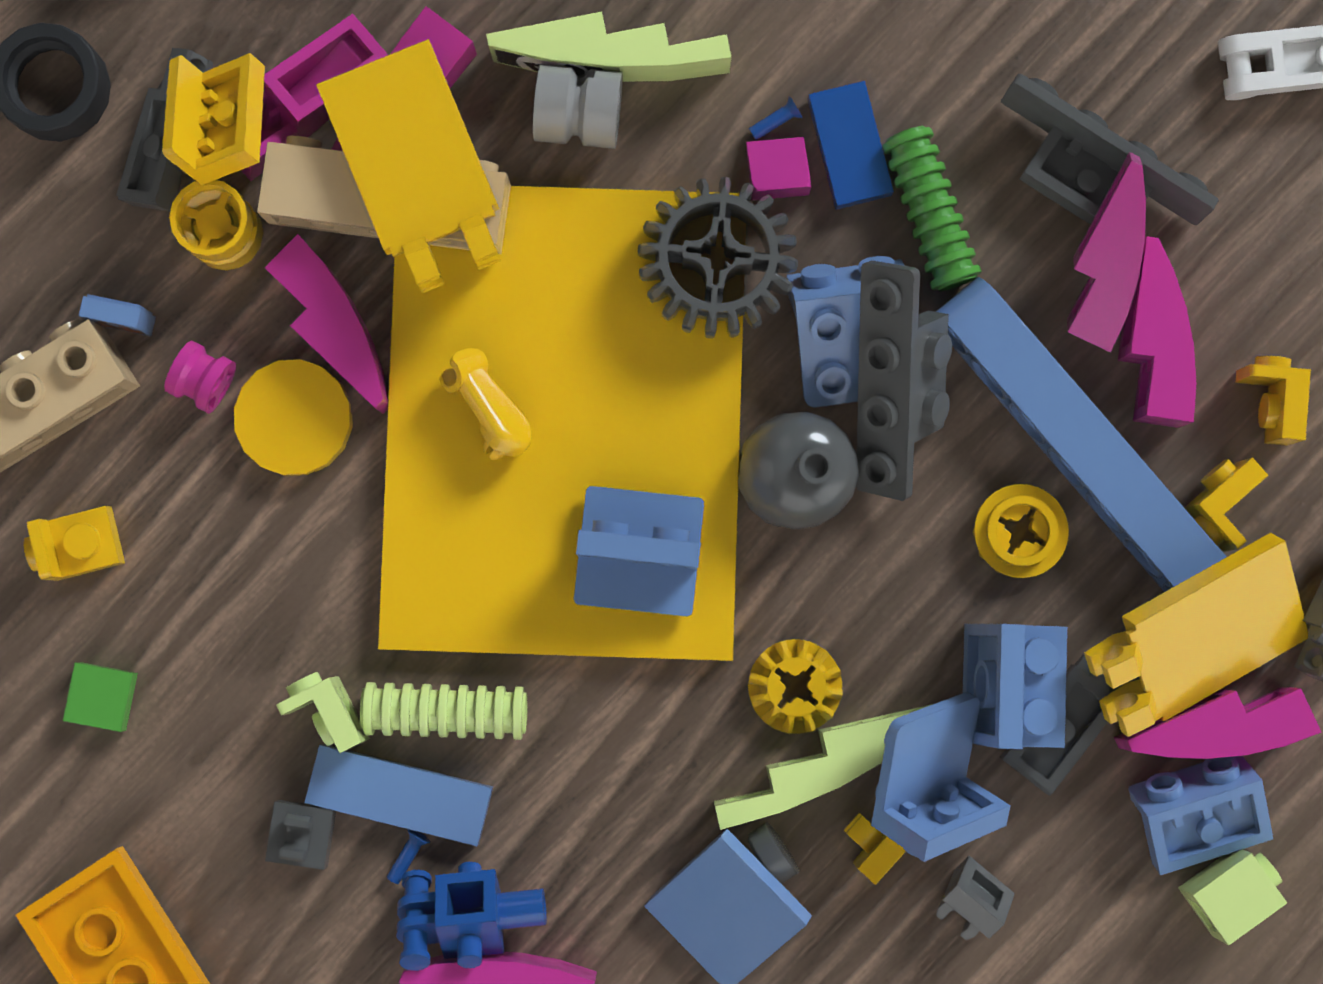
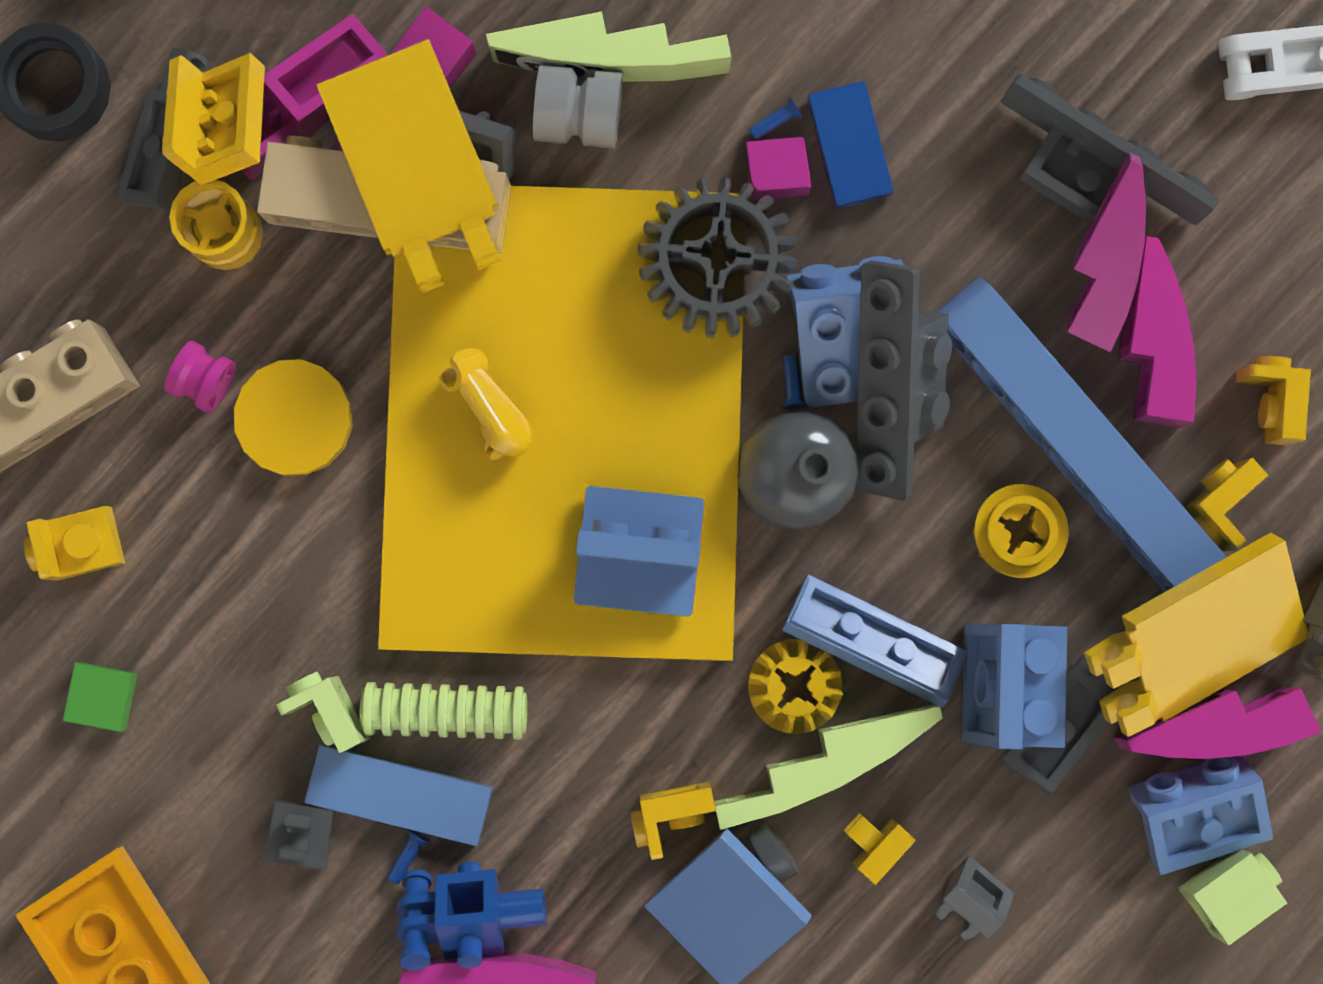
medium blue tile [79,294,156,336] -> none
dark pink slope [265,234,389,414] -> none
medium blue bracket [871,692,1011,862] -> none
bright green piece [882,126,982,292] -> none
none -> dark grey tile [460,111,517,179]
none -> yellow bracket [631,781,716,860]
none -> blue piece [781,355,807,410]
none -> medium blue tile [782,574,968,708]

